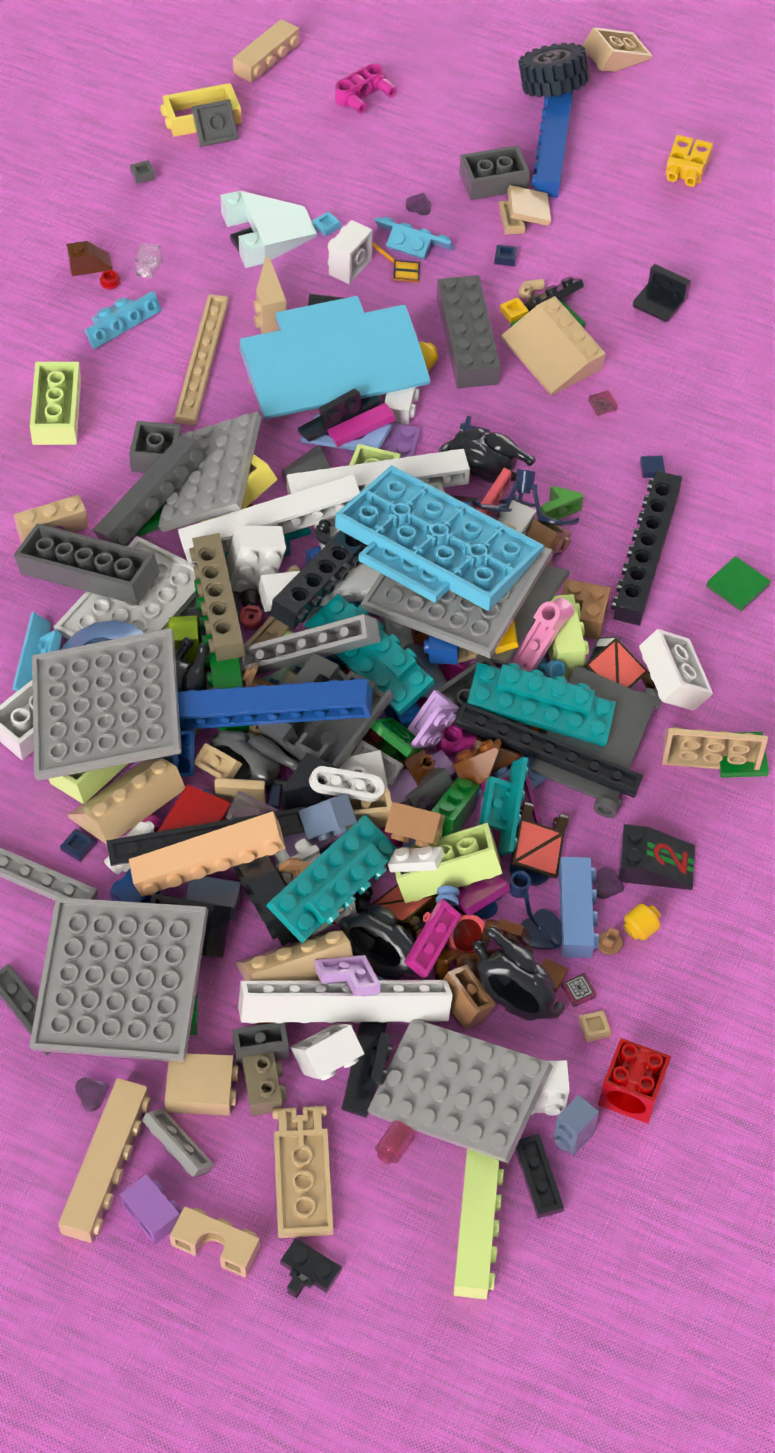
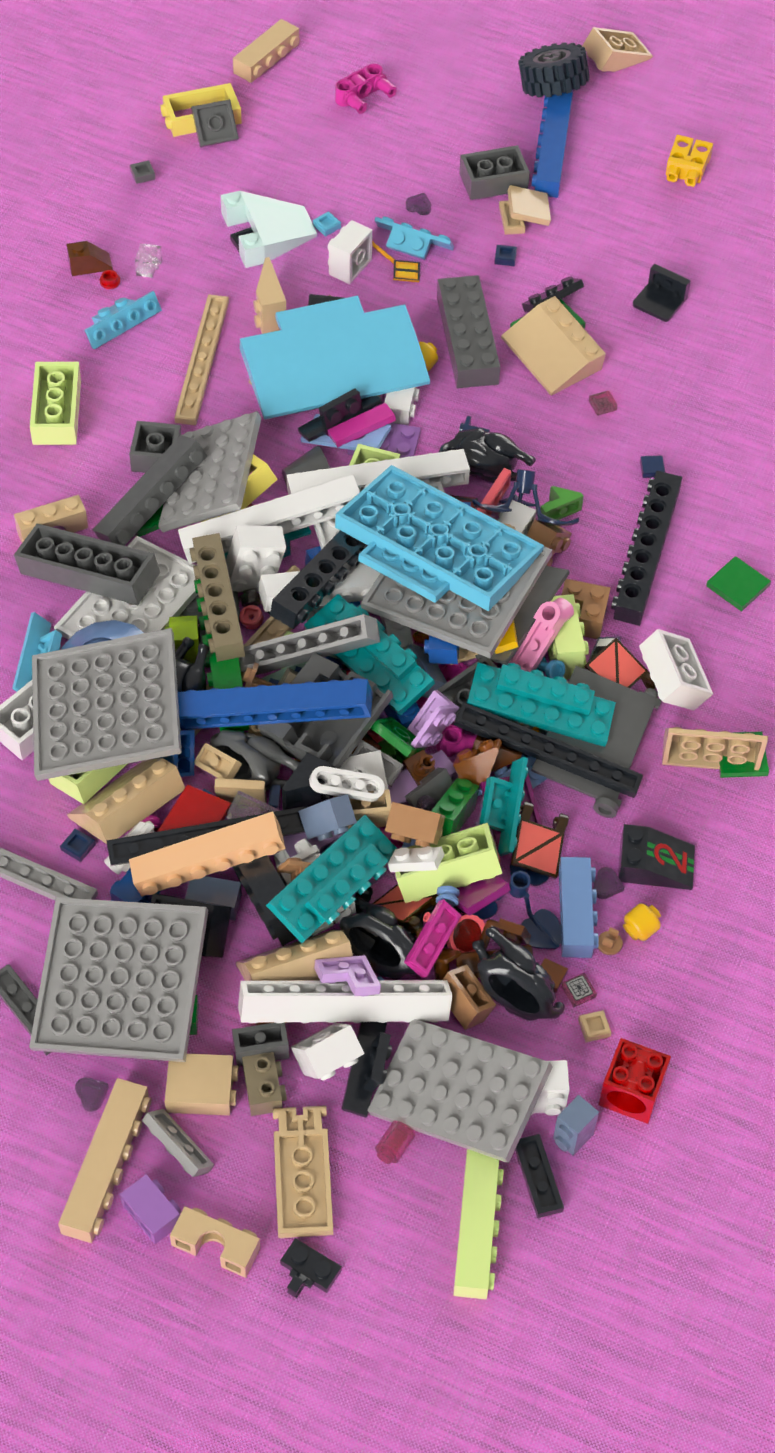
black arm [315,519,333,546] -> none
yellow plate [500,297,529,323] -> none
tan arm [518,279,545,298] -> none

